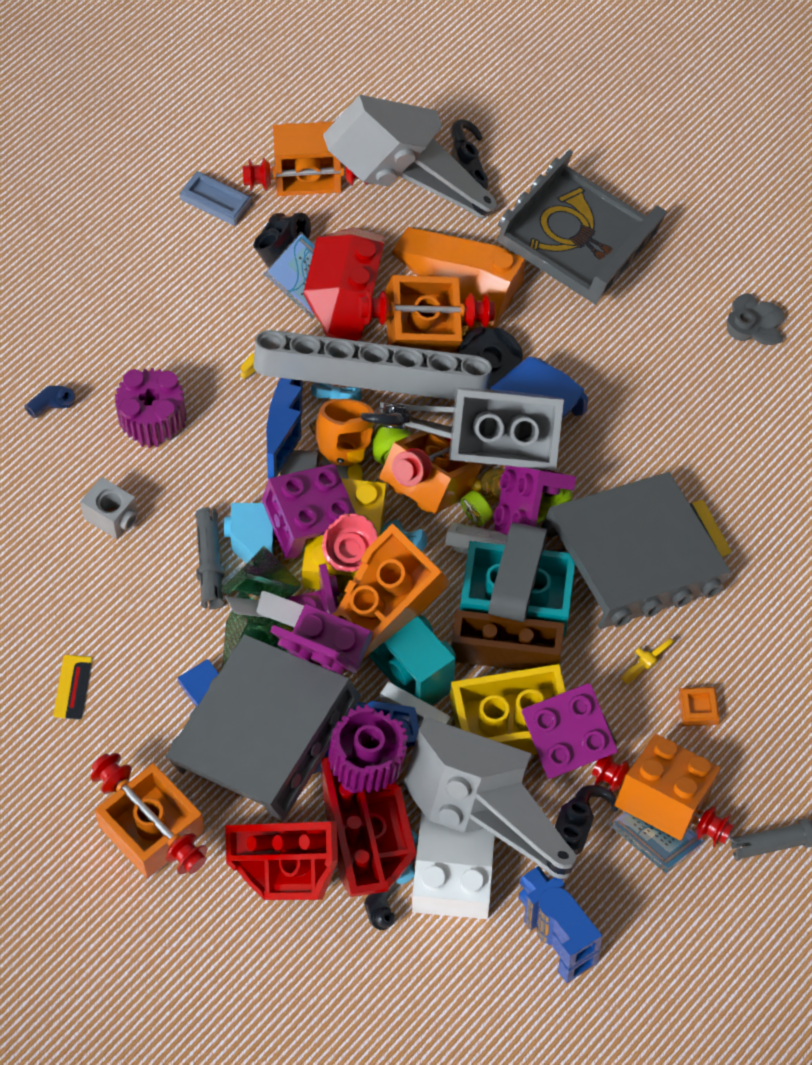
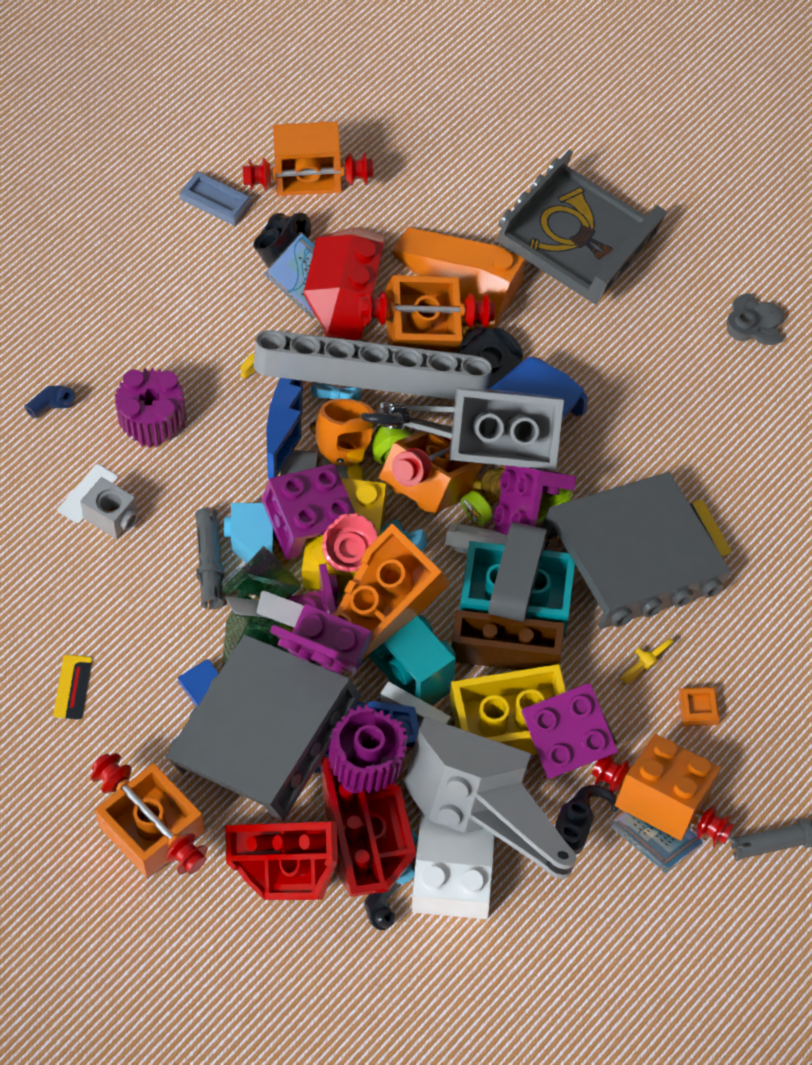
light grey slope [323,94,497,219] -> none
blue hips [519,866,602,983] -> none
none -> white sticker [57,464,118,523]

